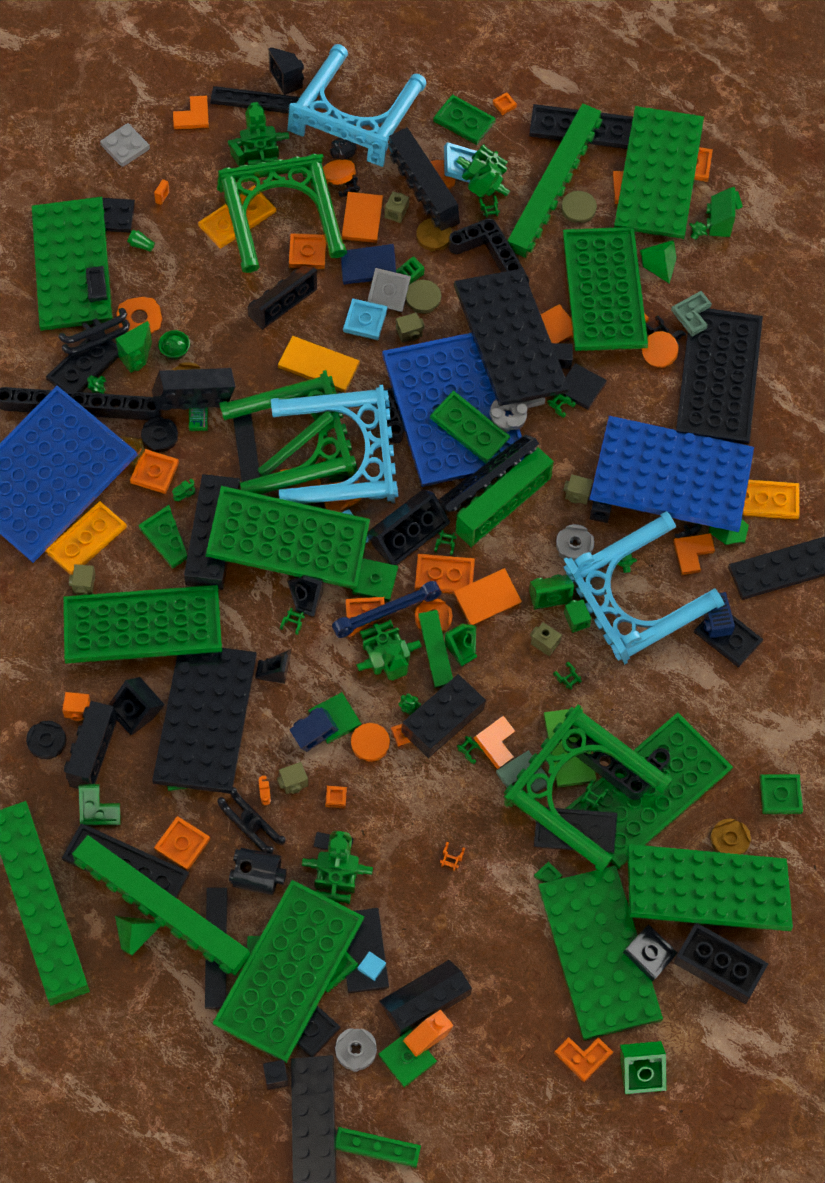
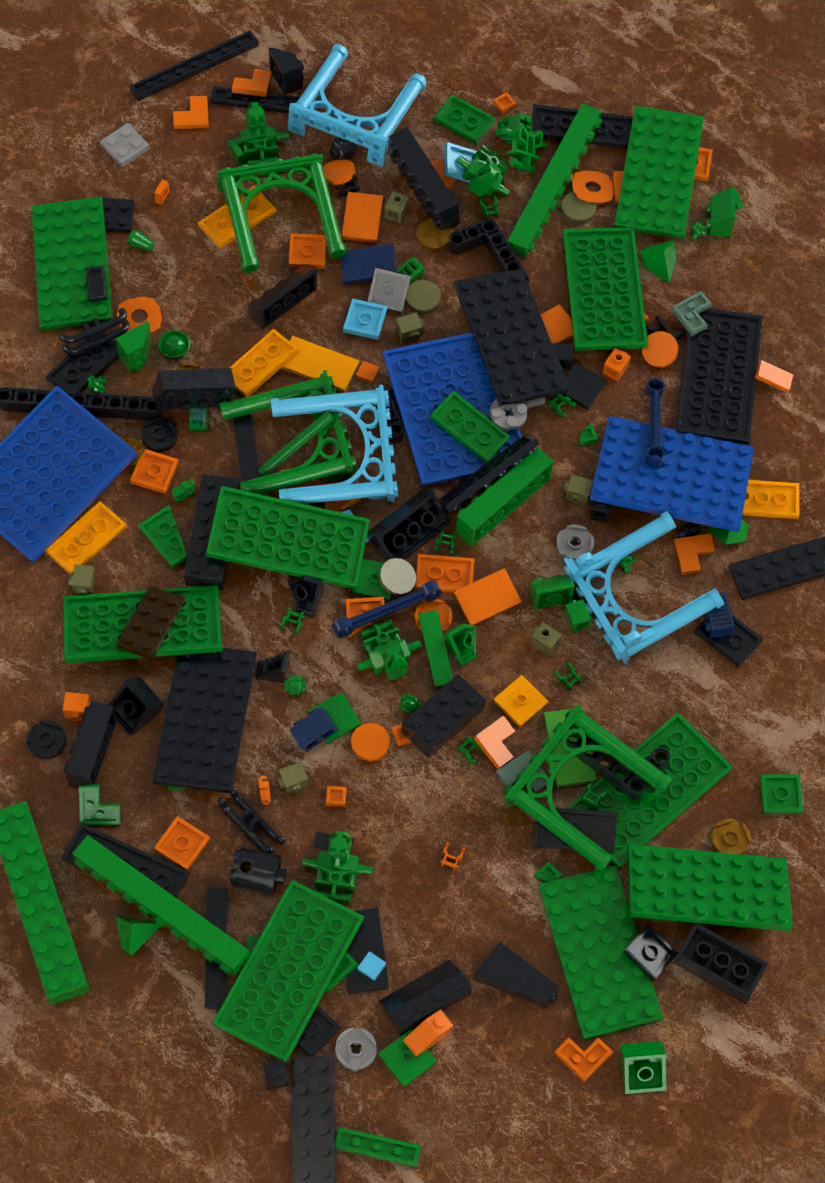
none -> dark brown plate [116,586,186,660]
none -> black tile [130,30,259,102]
none -> light orange tile [229,329,299,397]
none -> orange tile [232,69,272,97]
none -> green plant [284,676,307,696]
none -> orange tile [356,361,380,385]
none -> tile [379,558,416,596]
none -> black slope [474,942,559,1008]
none -> light orange plate [493,675,549,728]
none -> green piece [495,113,547,173]
none -> orange piece [572,170,614,203]
none -> green tile [579,424,598,447]
none -> orange brick [602,348,631,381]
none -> dark blue piece [645,378,665,467]
none -> tile [755,360,793,392]

